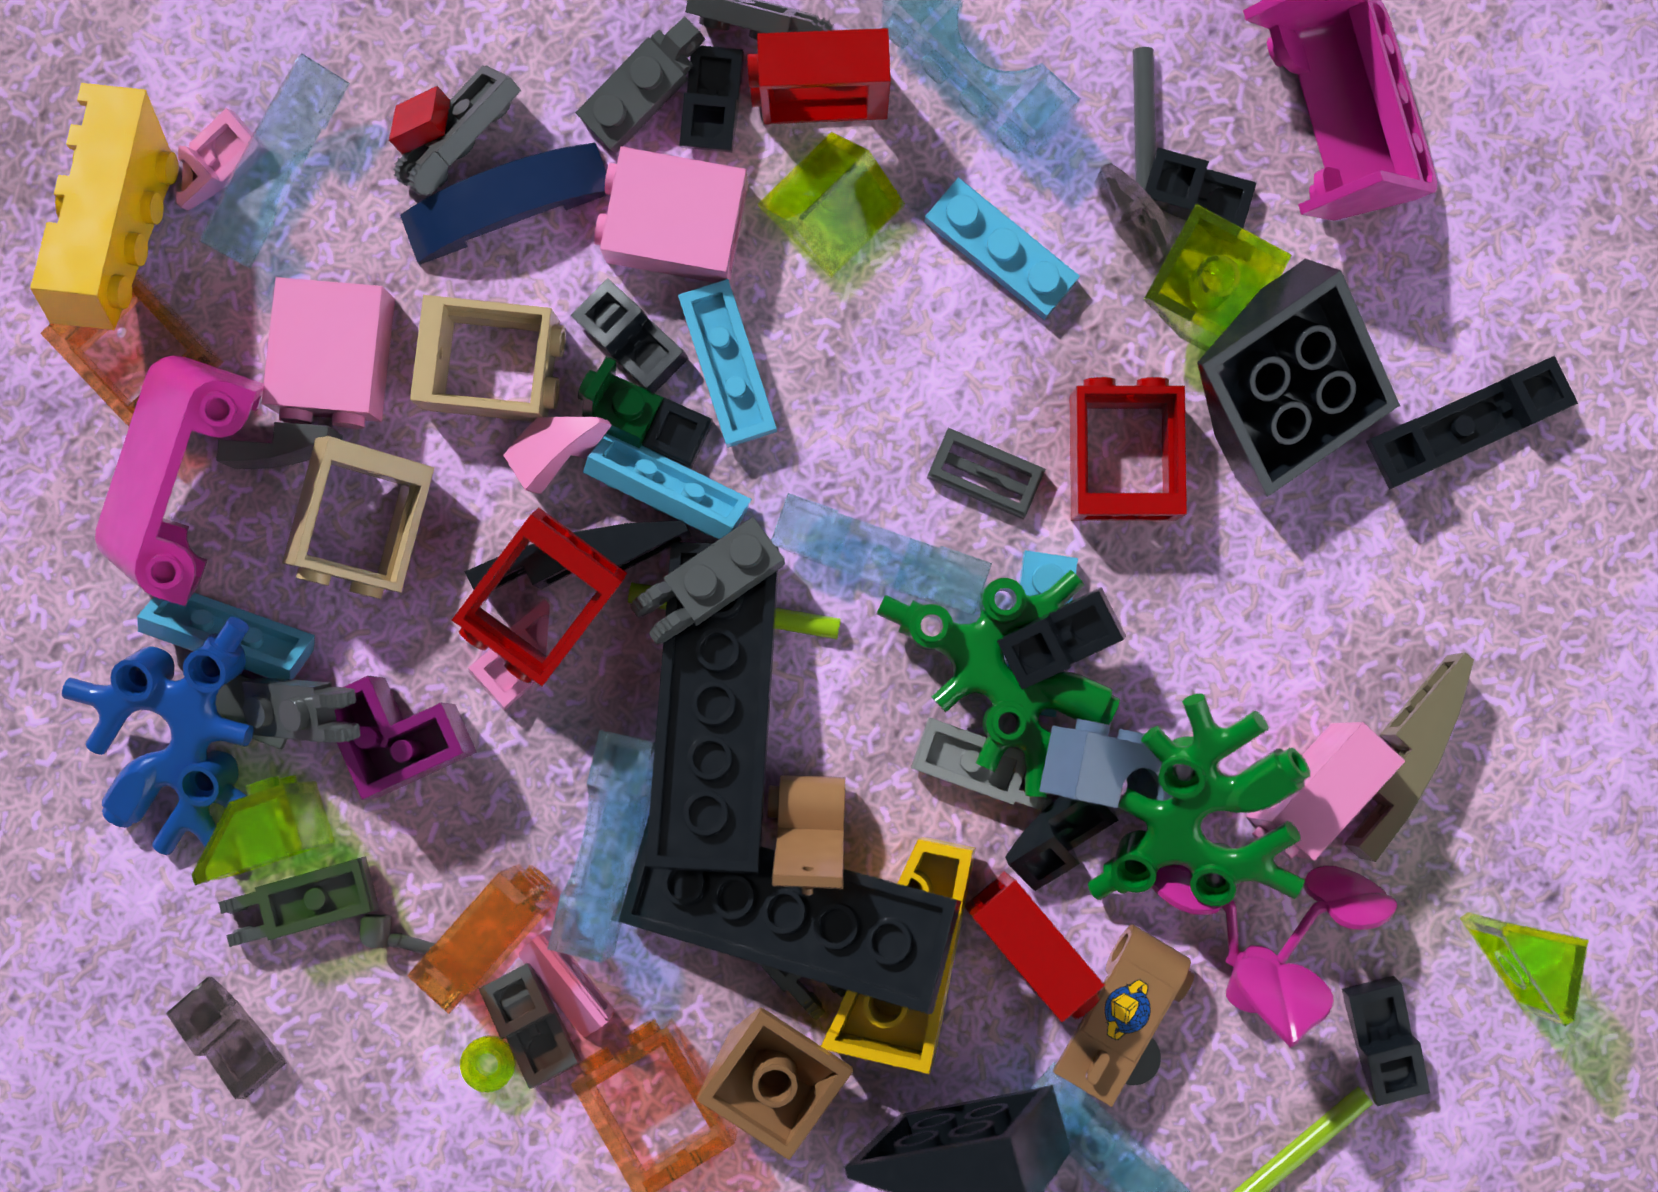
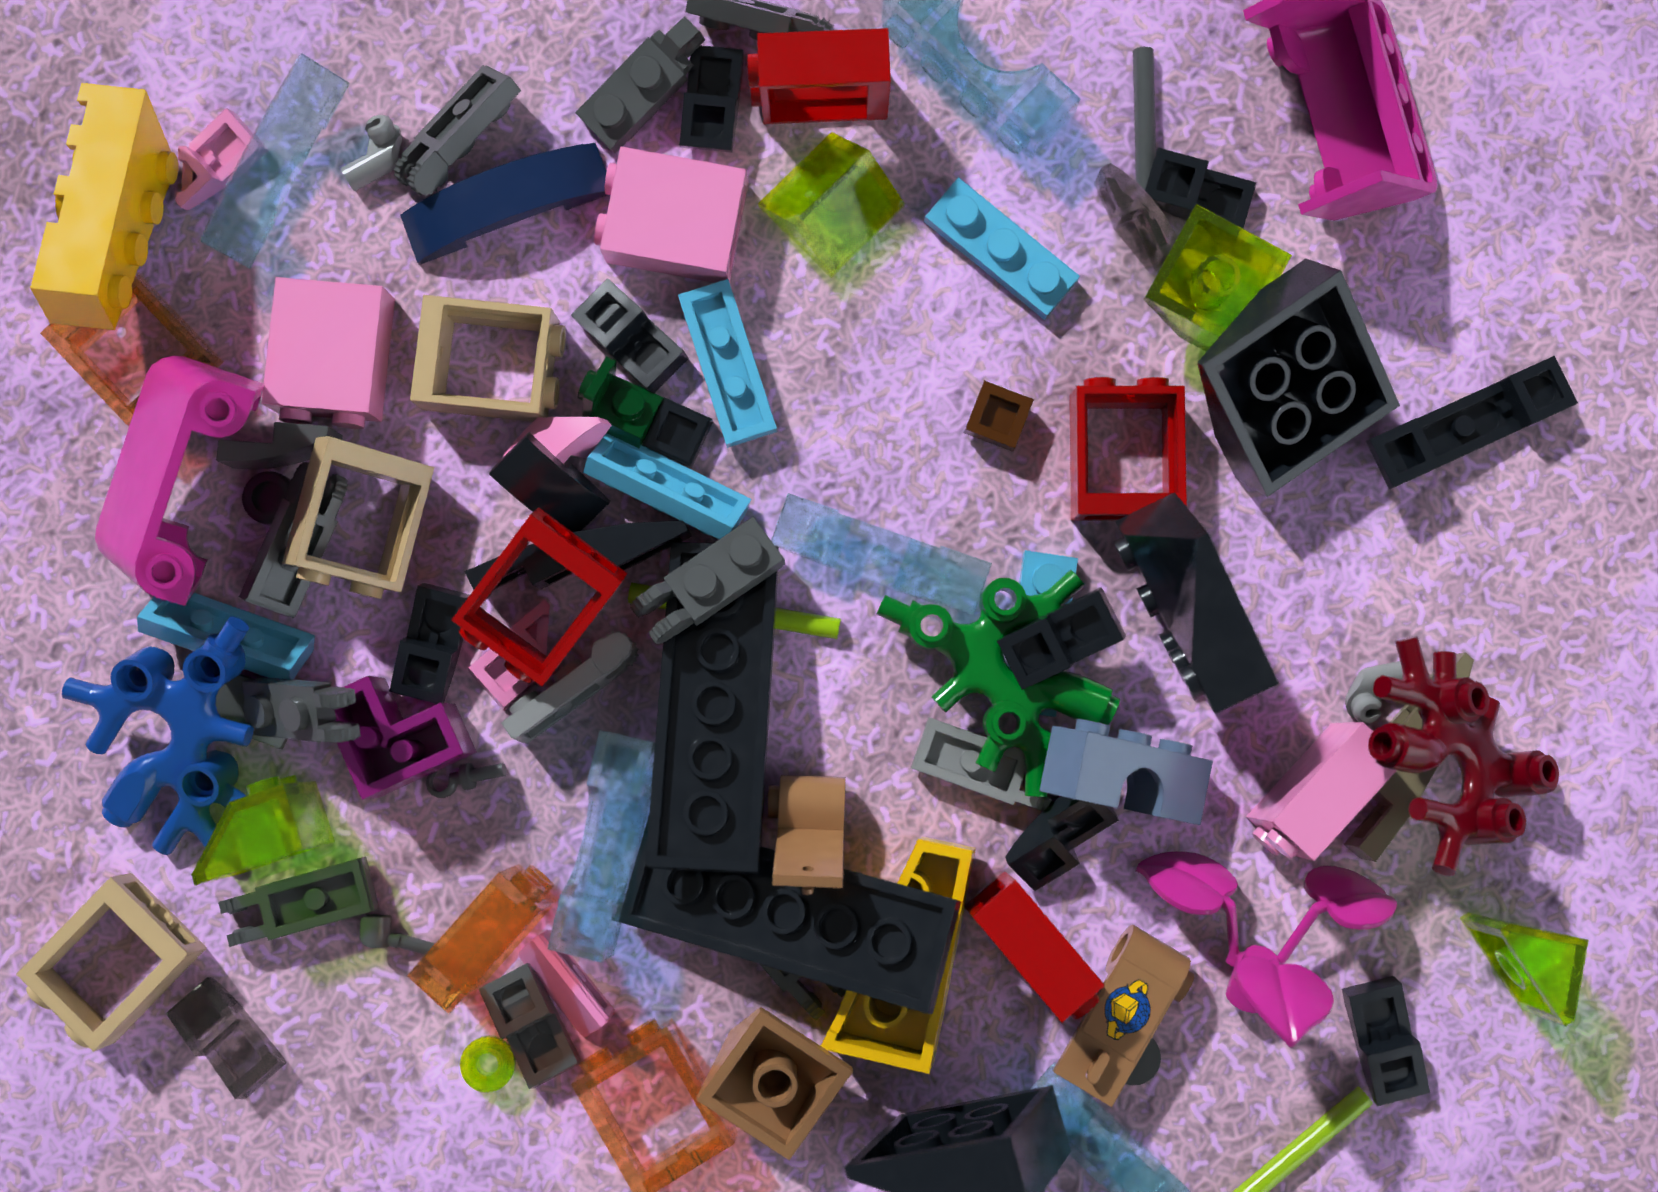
red tile [389,86,451,155] -> none
dark grey tile [927,427,1046,519] -> none
green plant [1088,693,1311,906] -> none
none -> tan window [16,873,207,1052]
none -> dark grey hinge [239,461,348,618]
none -> black tile [242,471,291,526]
none -> light grey arm [341,115,402,191]
none -> black slope [389,583,470,704]
none -> dark grey hand [426,763,507,798]
none -> black slope [489,432,610,532]
none -> light grey hinge [501,631,639,744]
none -> reddish brown plate [964,380,1034,452]
none -> black slope [1114,492,1279,714]
none -> light grey arm [1345,661,1403,724]
none -> dark red plant [1368,636,1559,876]

